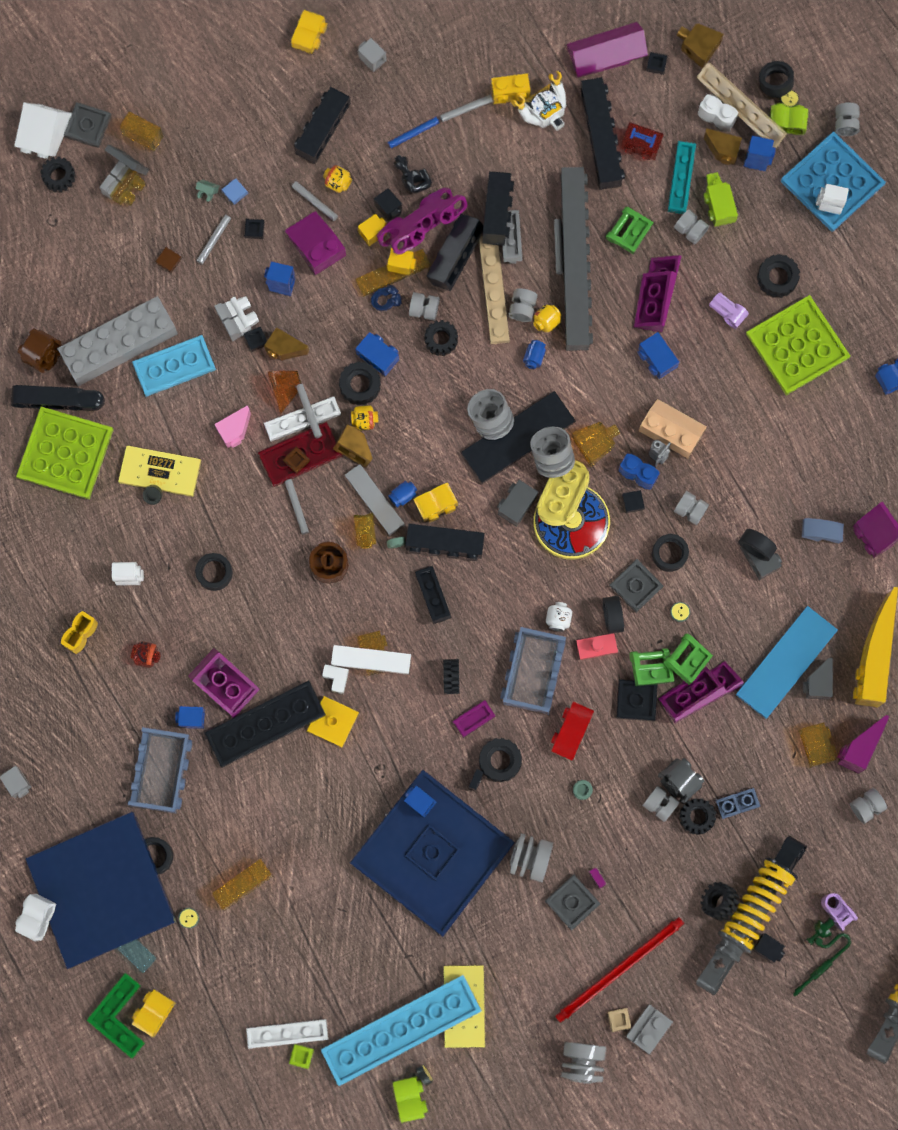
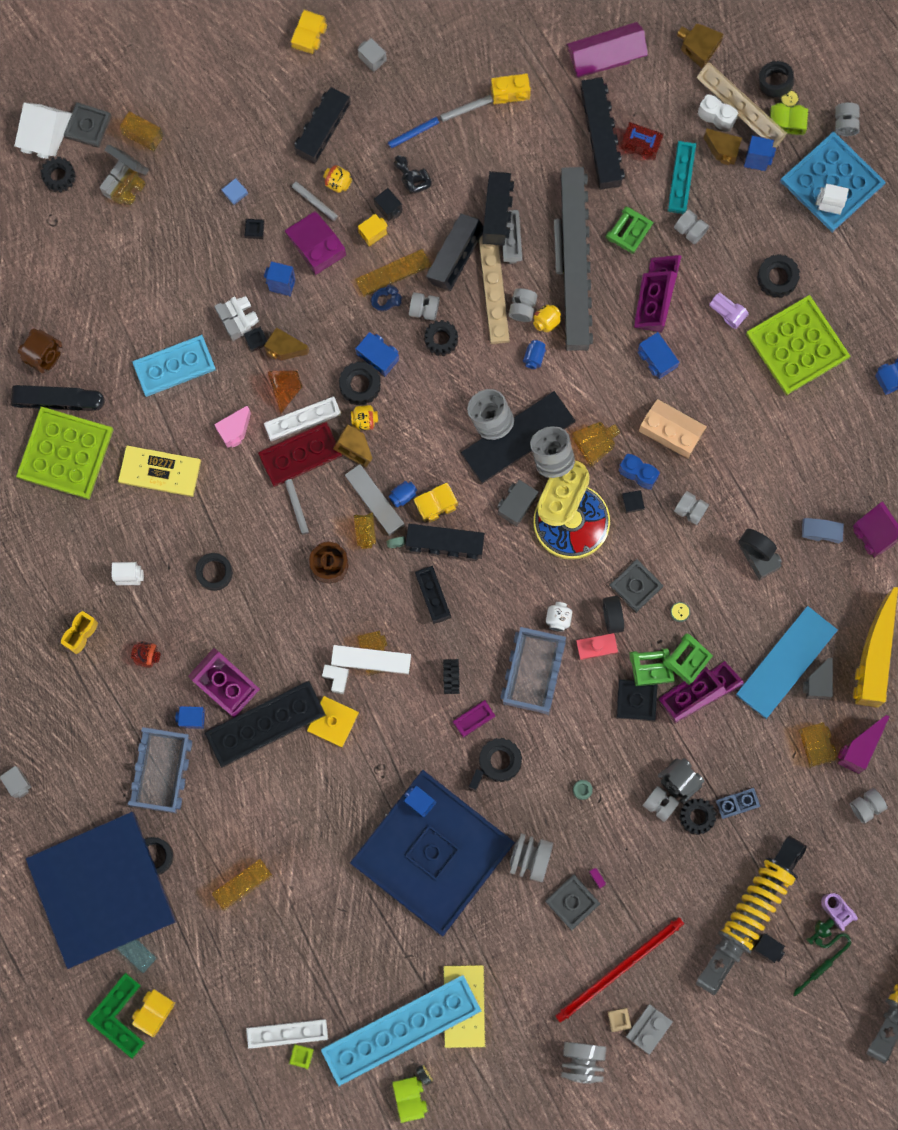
white brick [15,894,56,941] -> none
light grey brick [57,296,178,387] -> none
pearl dark grey tile [143,485,163,505] -> none
reddish brown tile [155,247,182,273] -> none
light yellow tile [179,908,199,928] -> none
sand green tile [195,179,220,202] -> none
light grey bar [196,215,231,265] -> none
reddish brown tile [283,446,310,474] -> none
light grey bar [296,384,322,438] -> none
magenta piece [377,188,468,254] -> none
yellow brick [387,247,416,276] -> none
torso [511,71,566,130] -> none
red brick [551,701,594,761] -> none
black tile [646,52,668,75] -> none
light grey hinge [649,440,671,467] -> none
black tyre [652,534,689,572] -> none
black tyre [700,882,739,921] -> none
lime hinge [704,172,738,227] -> none

